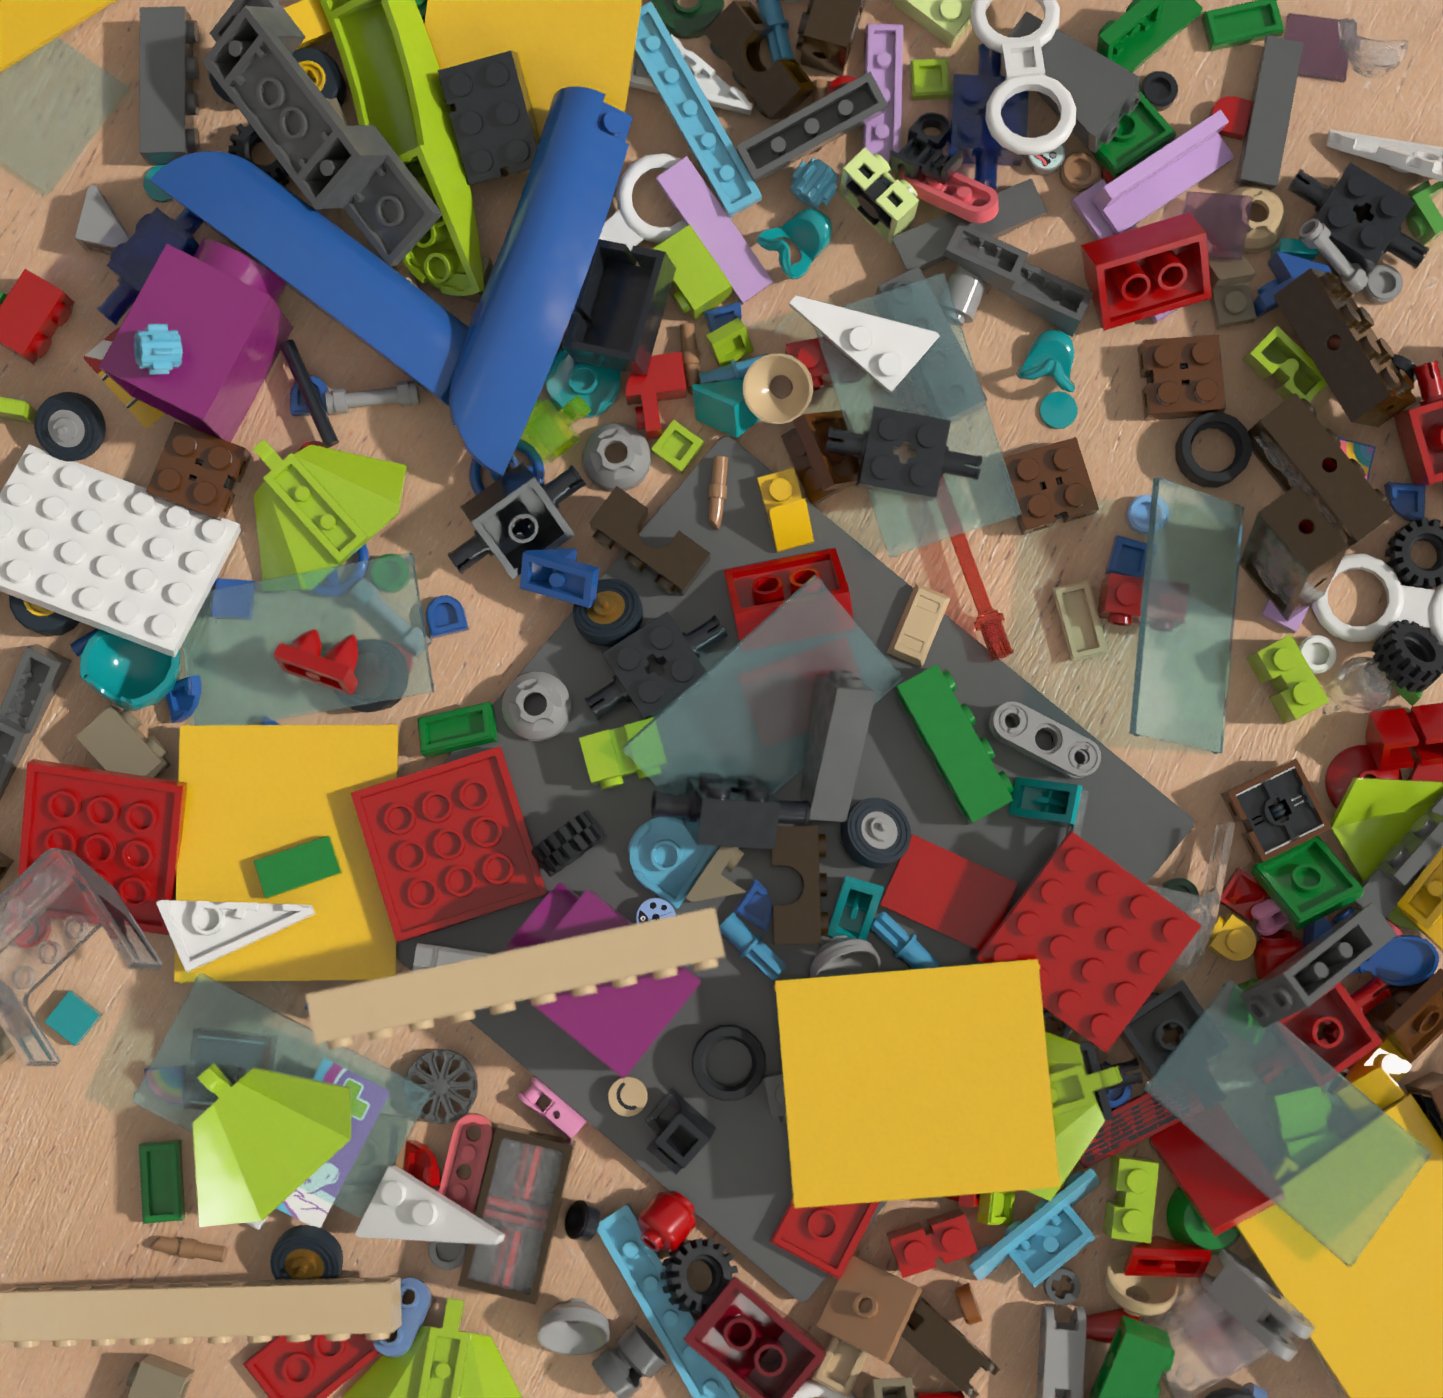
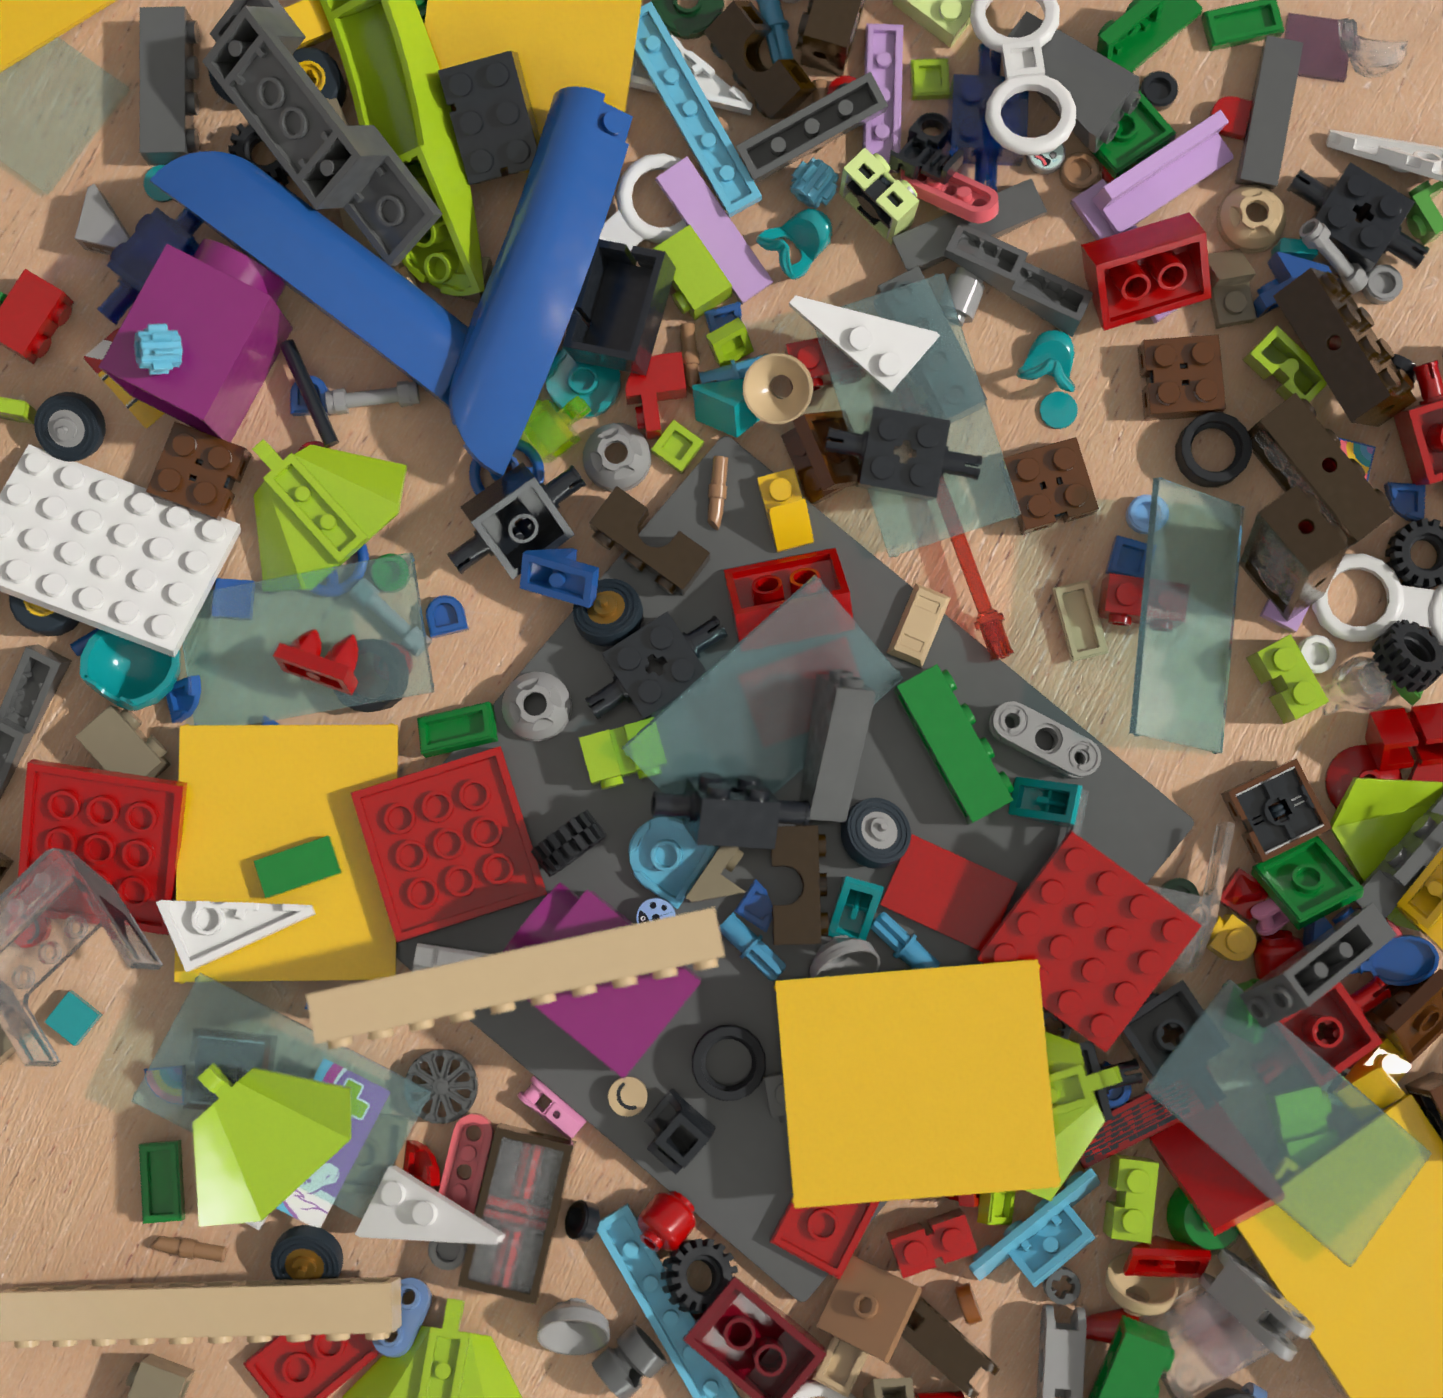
piece [1183,191,1253,260] -> none

